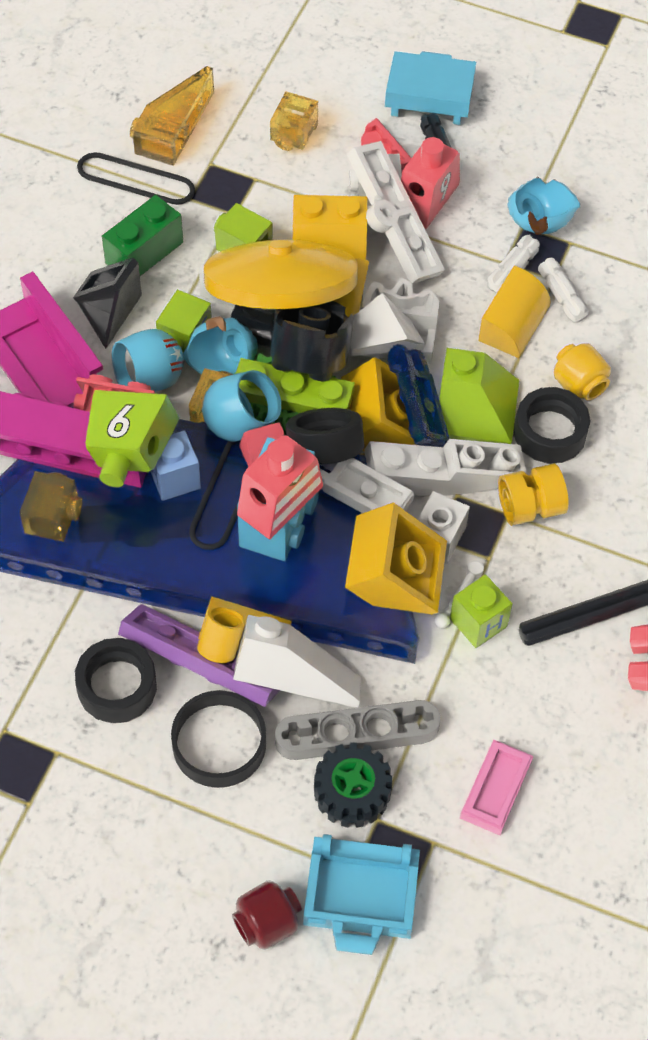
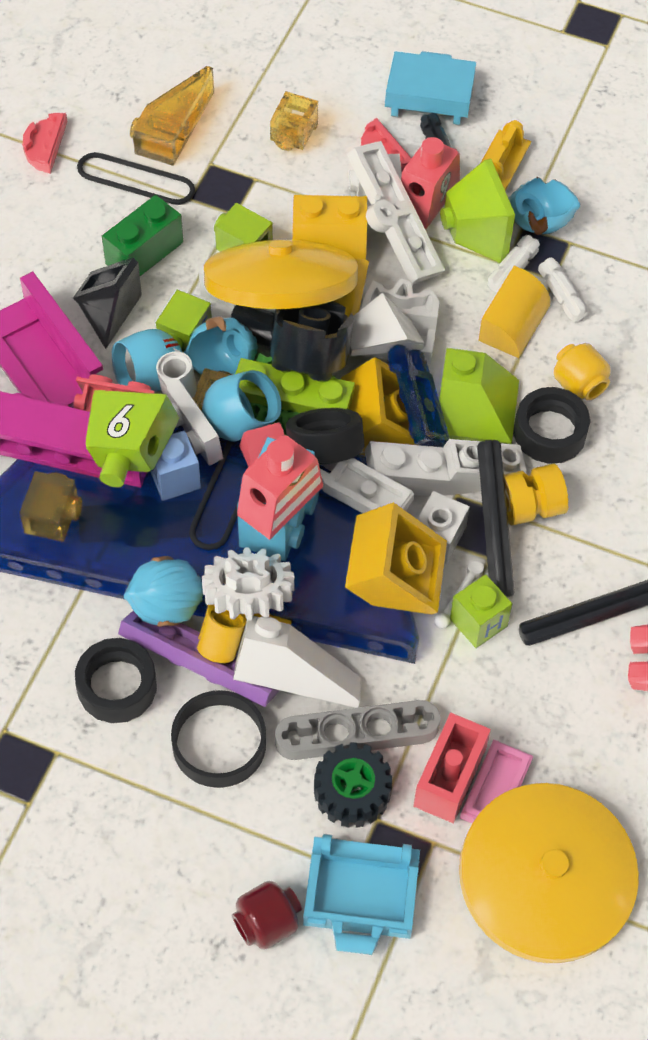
none -> coral tile [23,113,68,174]
none -> medium azure hair [124,556,204,627]
none -> white plate [156,351,223,466]
none -> white gear [202,547,294,620]
none -> coral brick [413,712,491,824]
none -> lime slope [440,159,515,263]
none -> yellow dish [459,783,639,963]
none -> black axle [477,440,515,598]
none -> yellow hinge [481,120,531,191]

